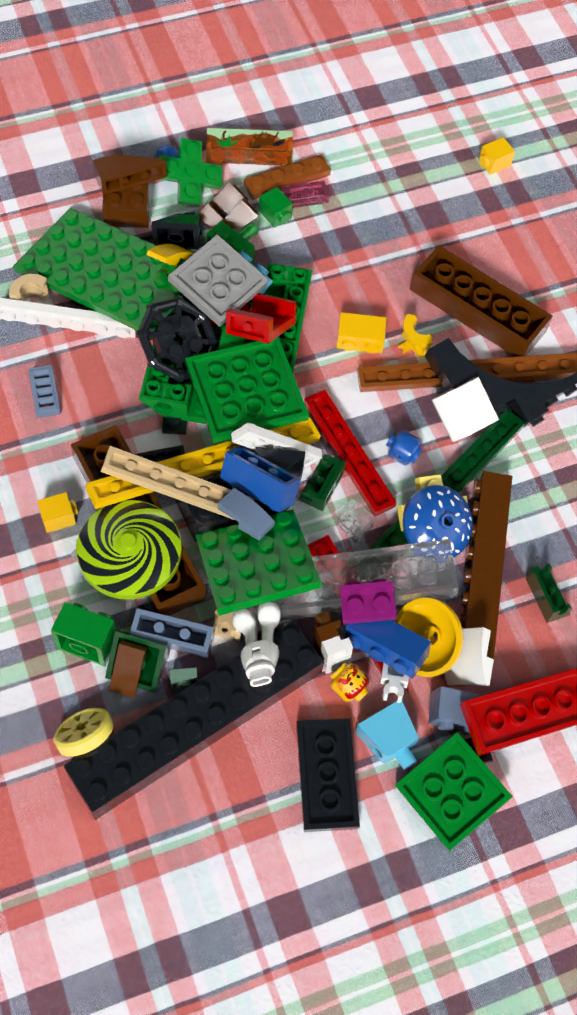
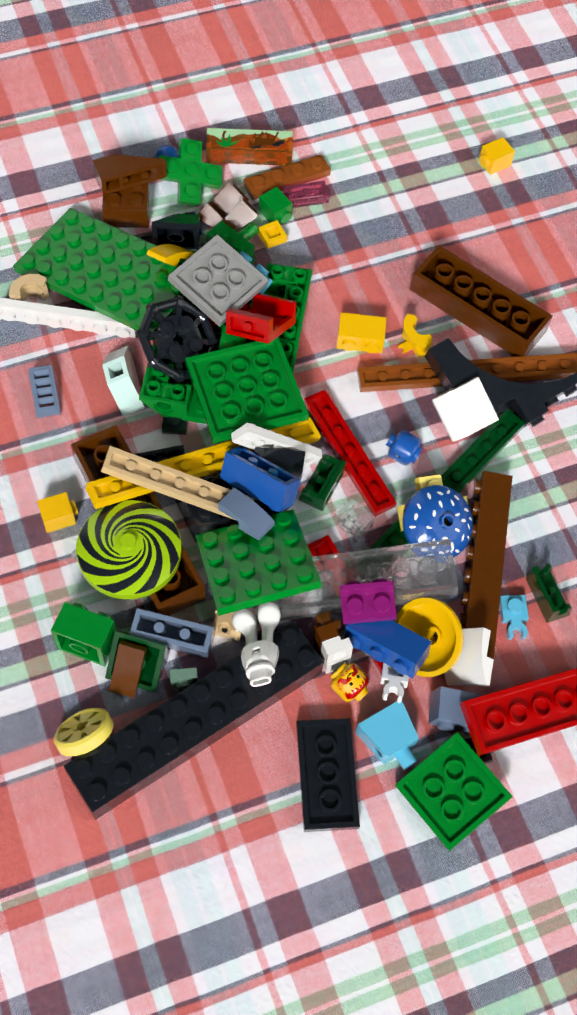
none -> light aqua slope [102,346,146,416]
none -> yellow plate [258,220,287,249]
none -> medium azure plate [499,595,529,640]

